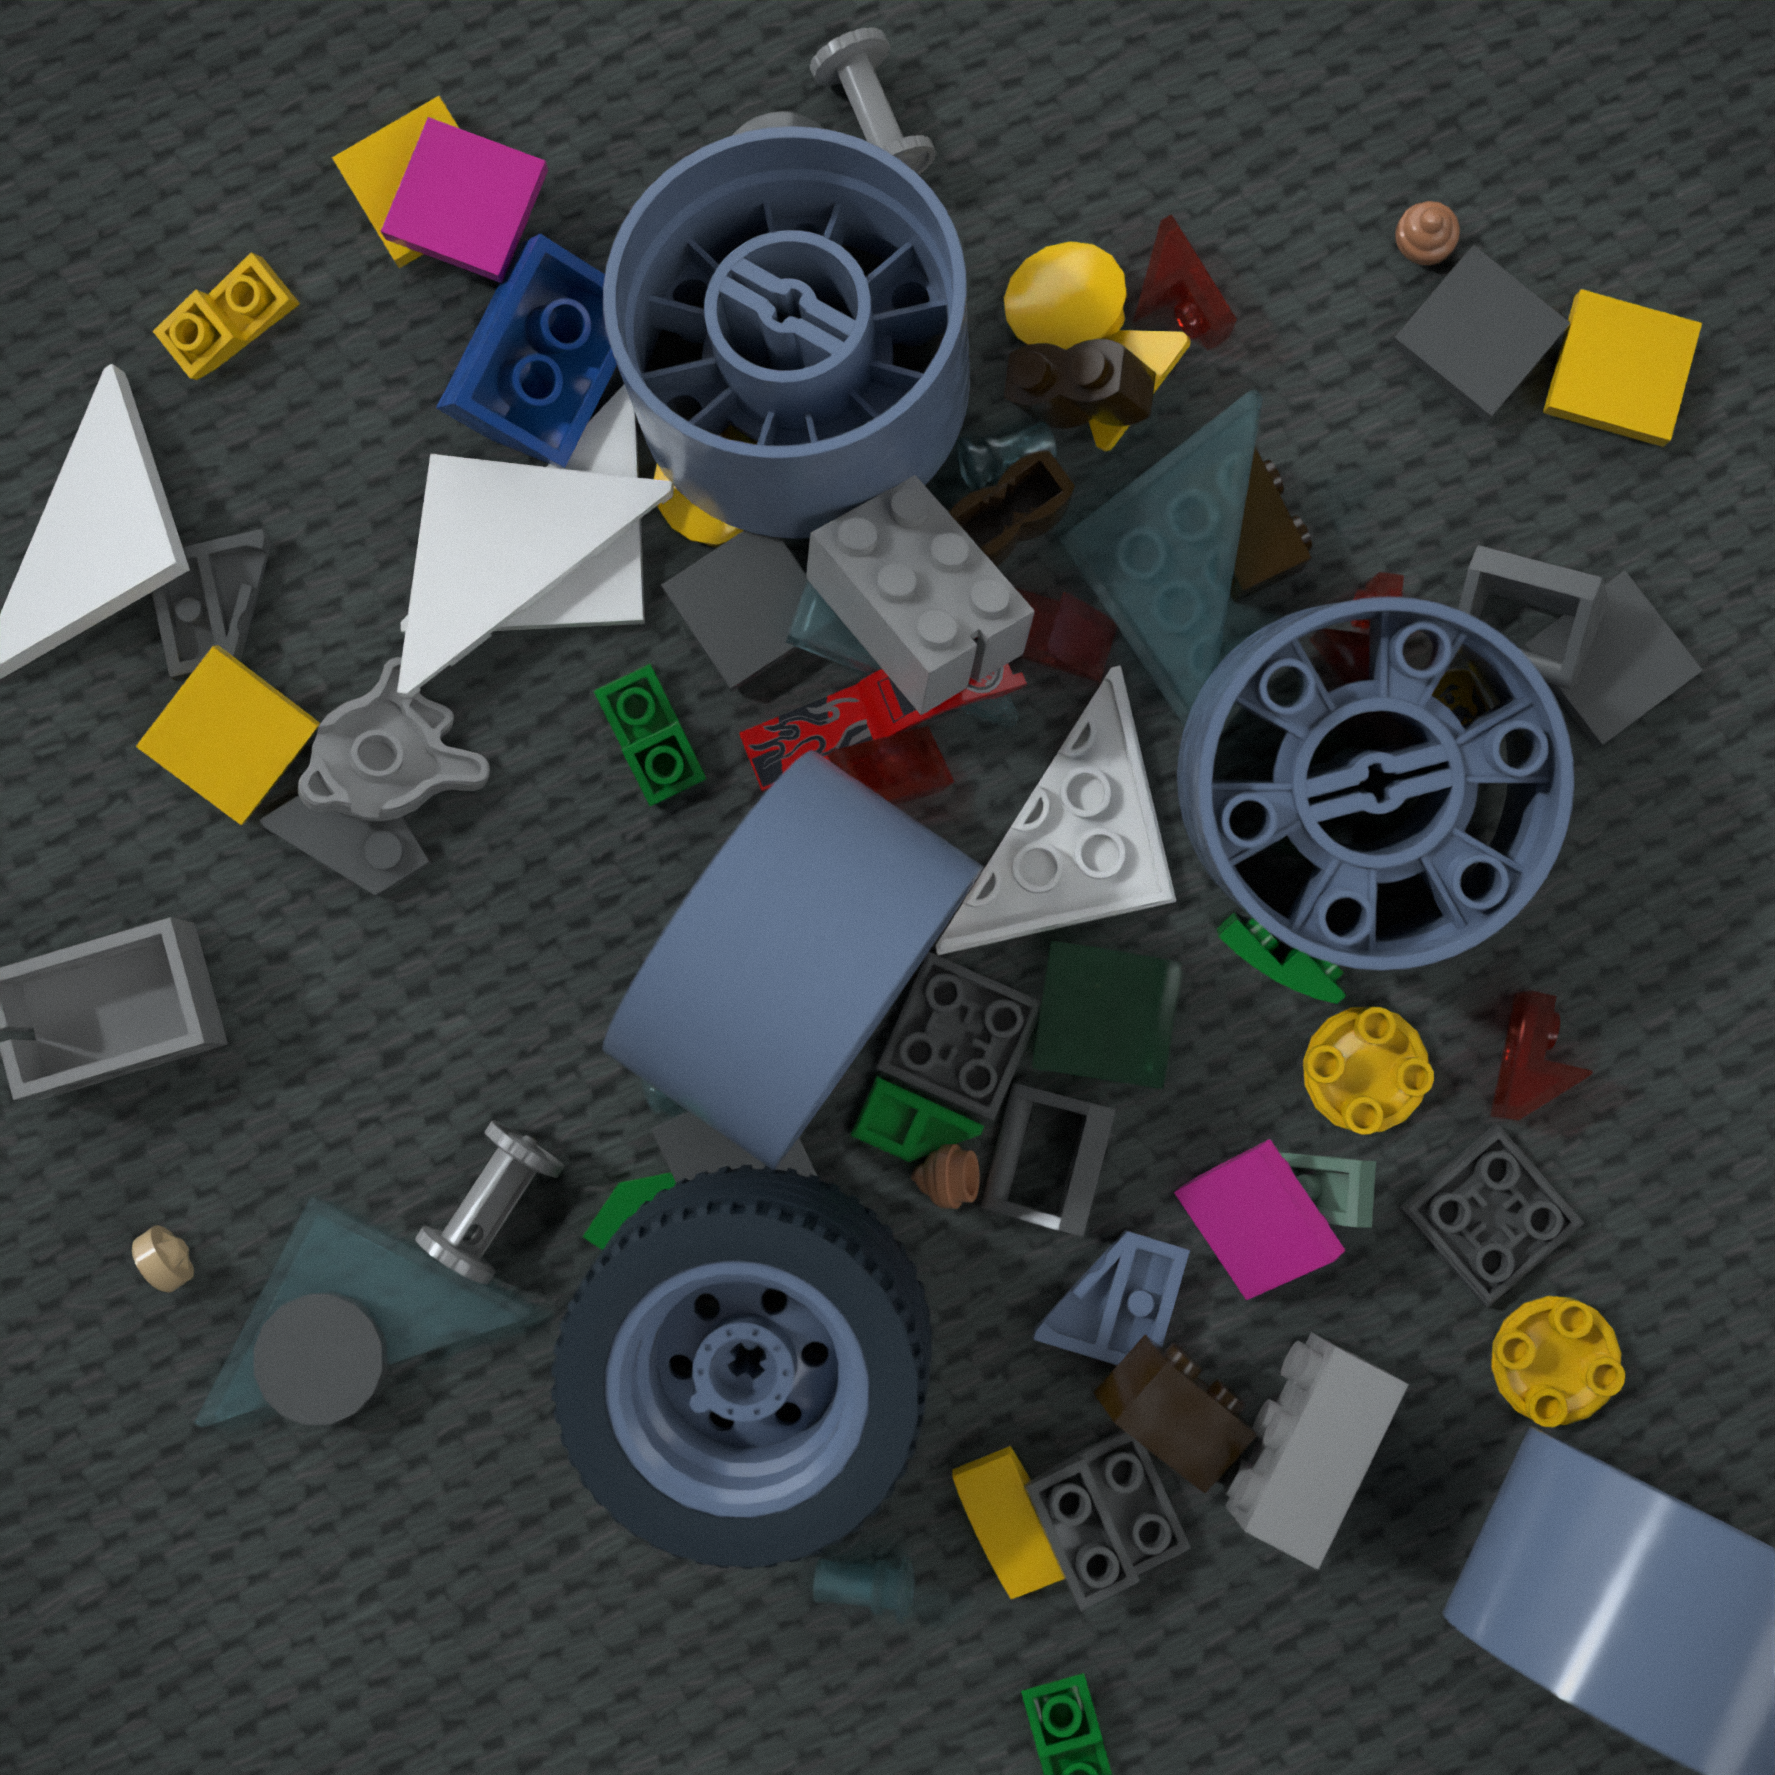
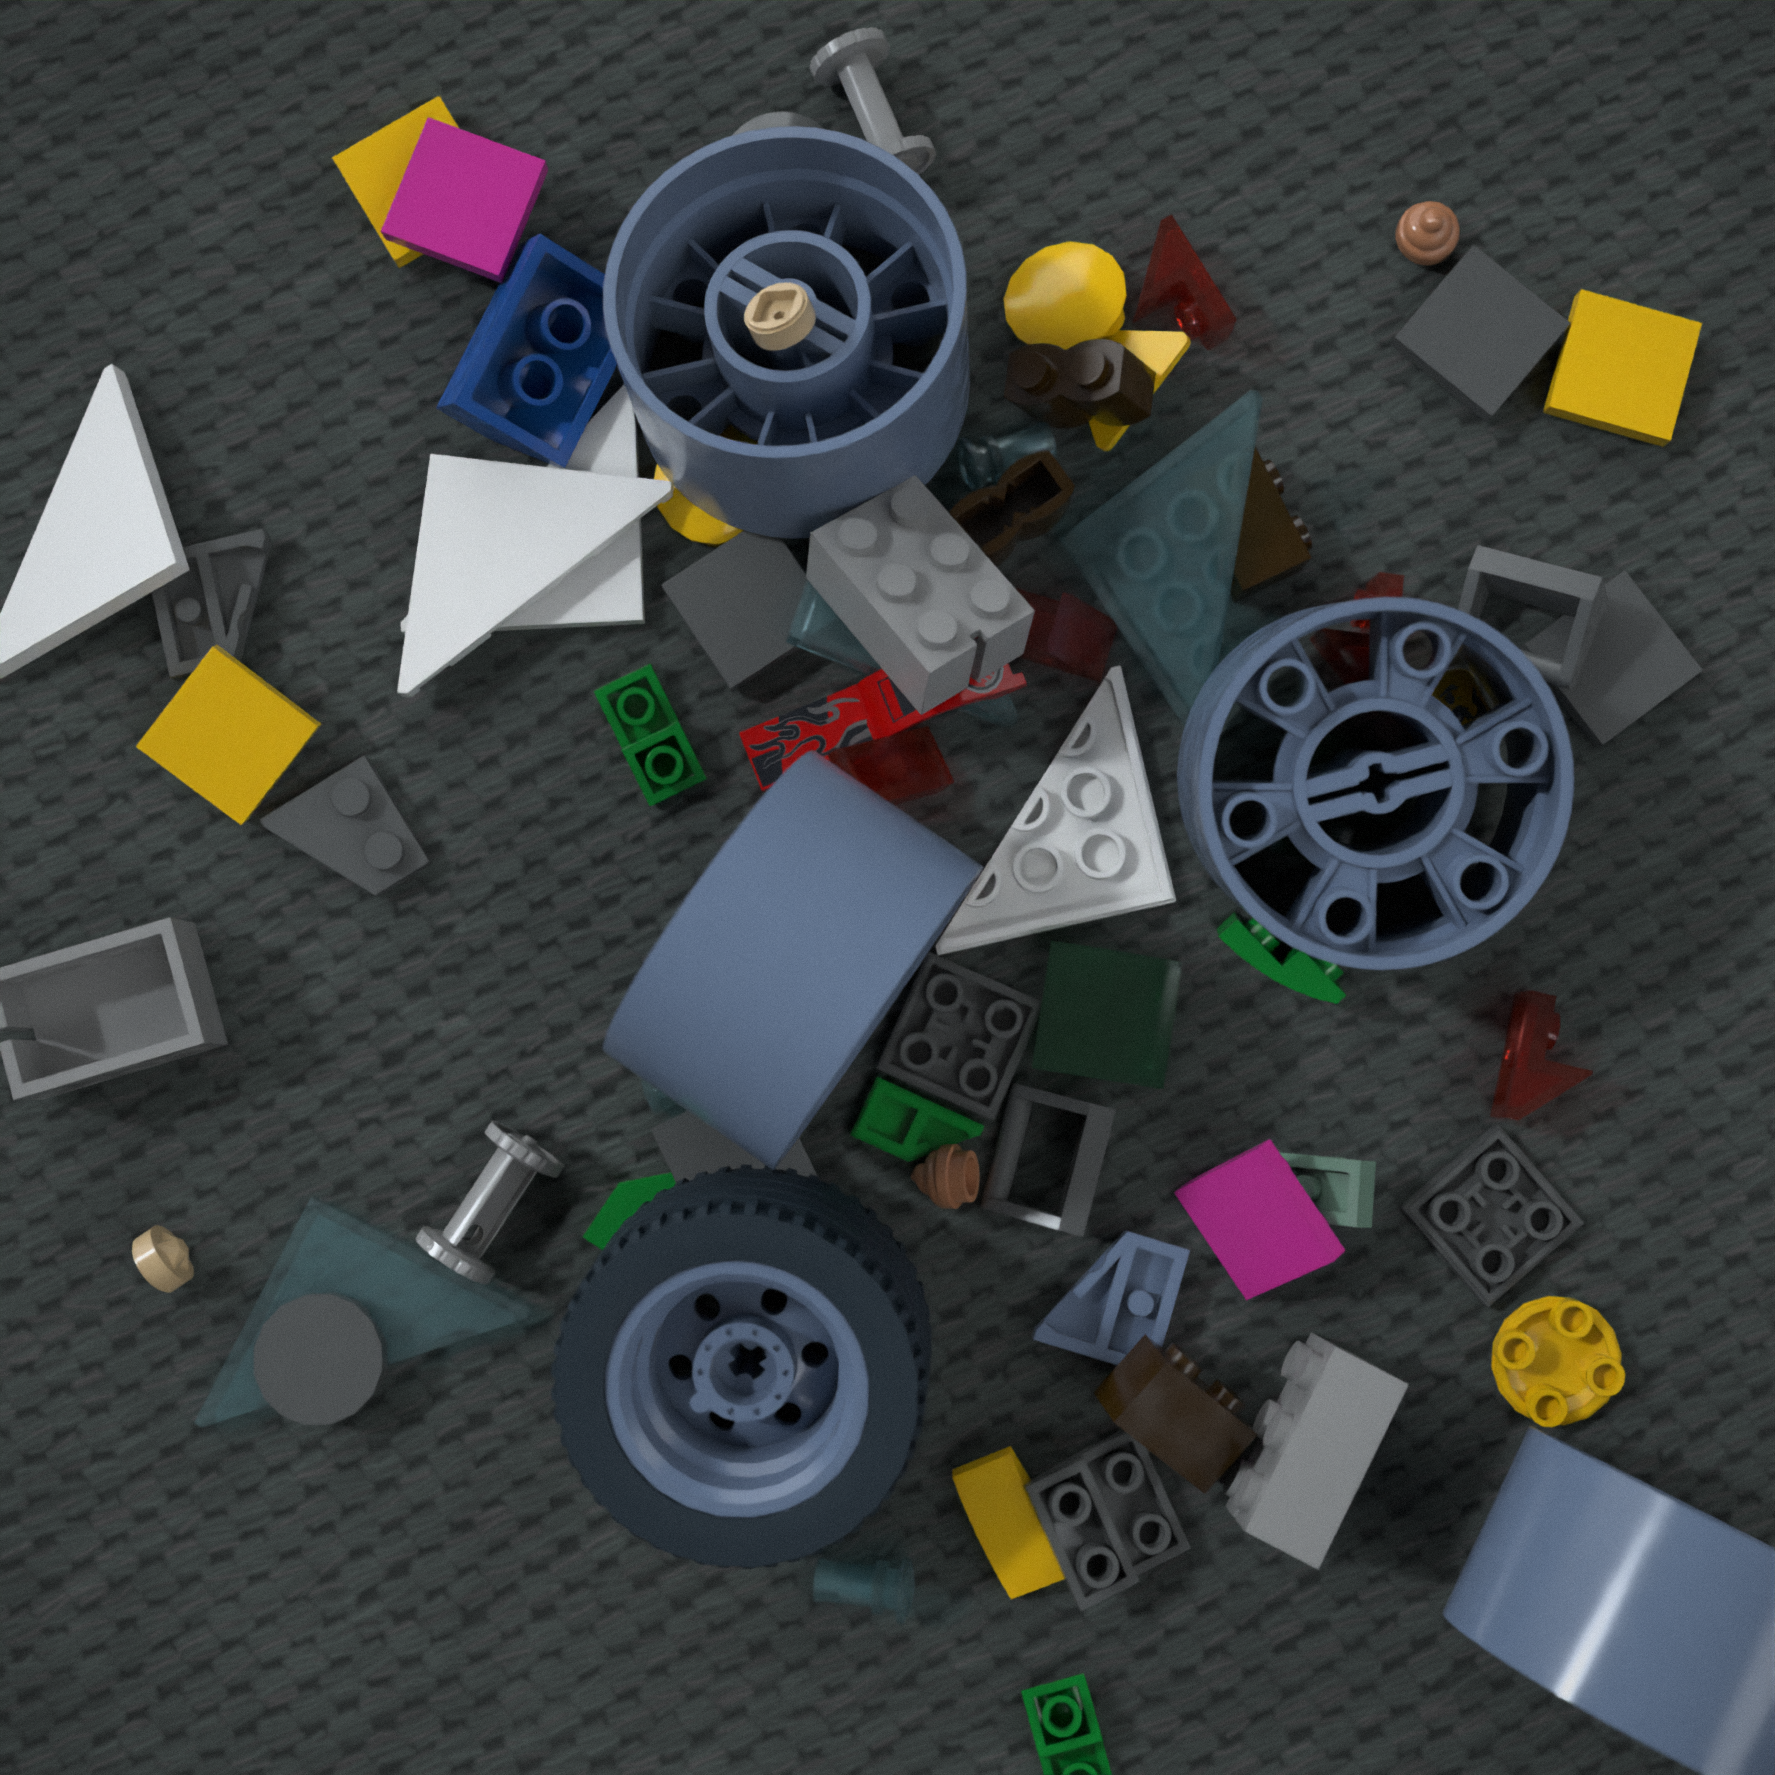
yellow slope [152,252,300,380] -> none
light grey tile [298,657,490,821] -> none
yellow dish [1303,1006,1434,1135] -> none
none -> tan tile [744,283,816,350]

